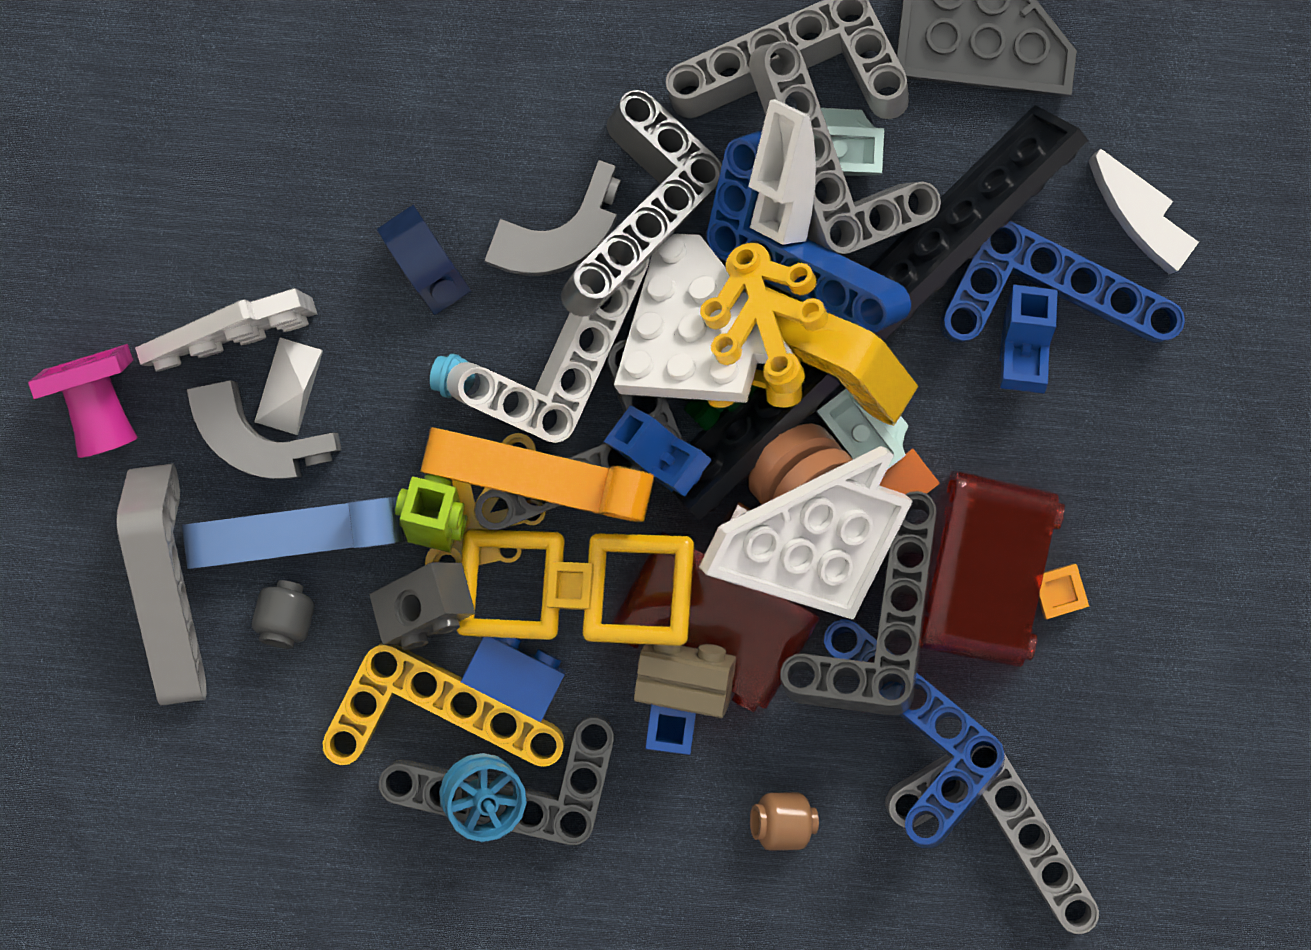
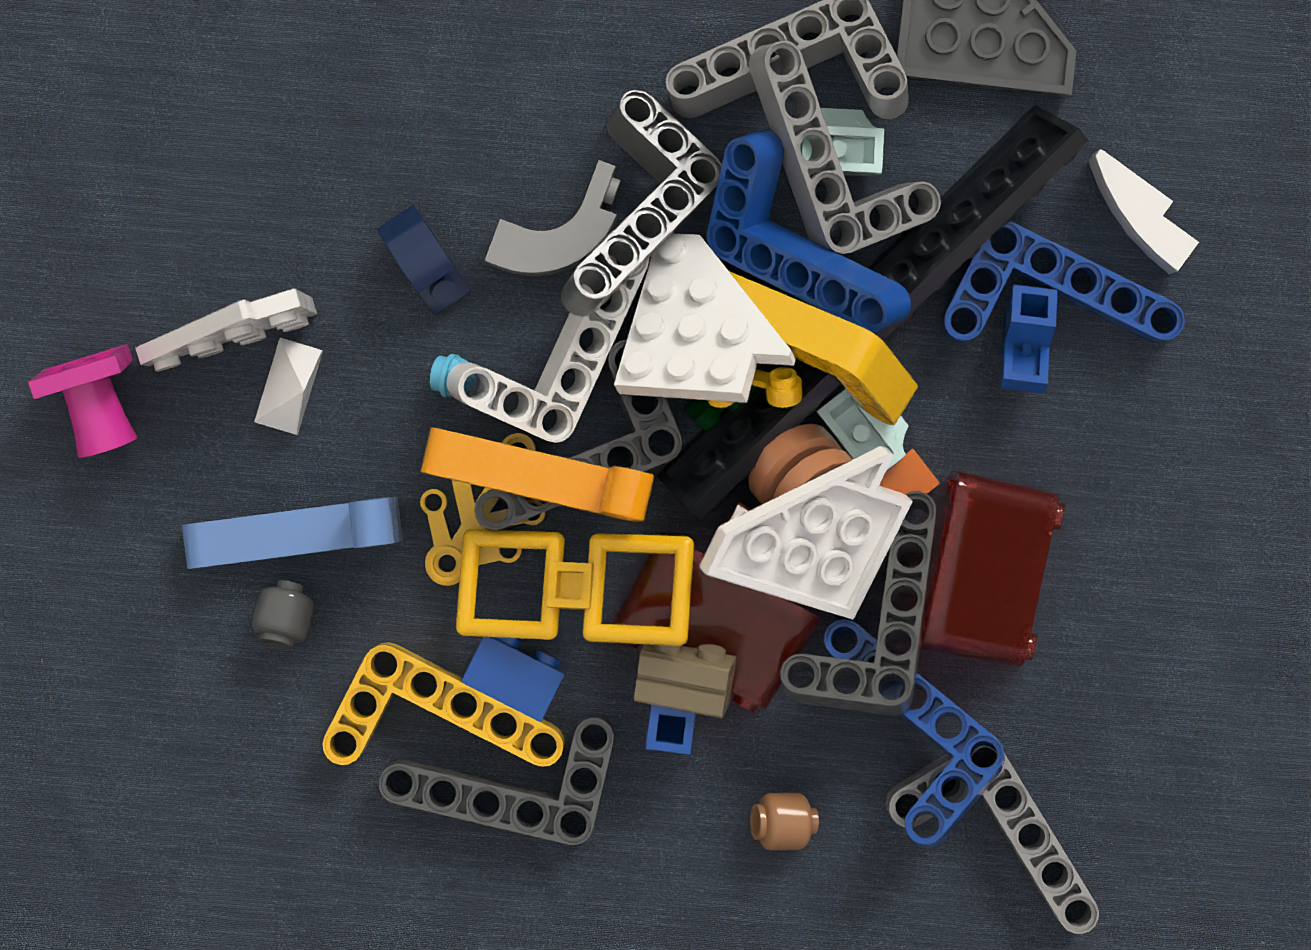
light grey beam [117,463,207,706] -> none
light grey arch [187,380,342,478] -> none
dark grey brick [369,562,476,650] -> none
lime brick [395,474,467,553] -> none
dark azure wheel [439,753,526,842] -> none
blue brick [604,405,711,497] -> none
yellow plant [700,243,828,394] -> none
white slope [748,100,816,245] -> none
light orange plate [1032,563,1089,619] -> none

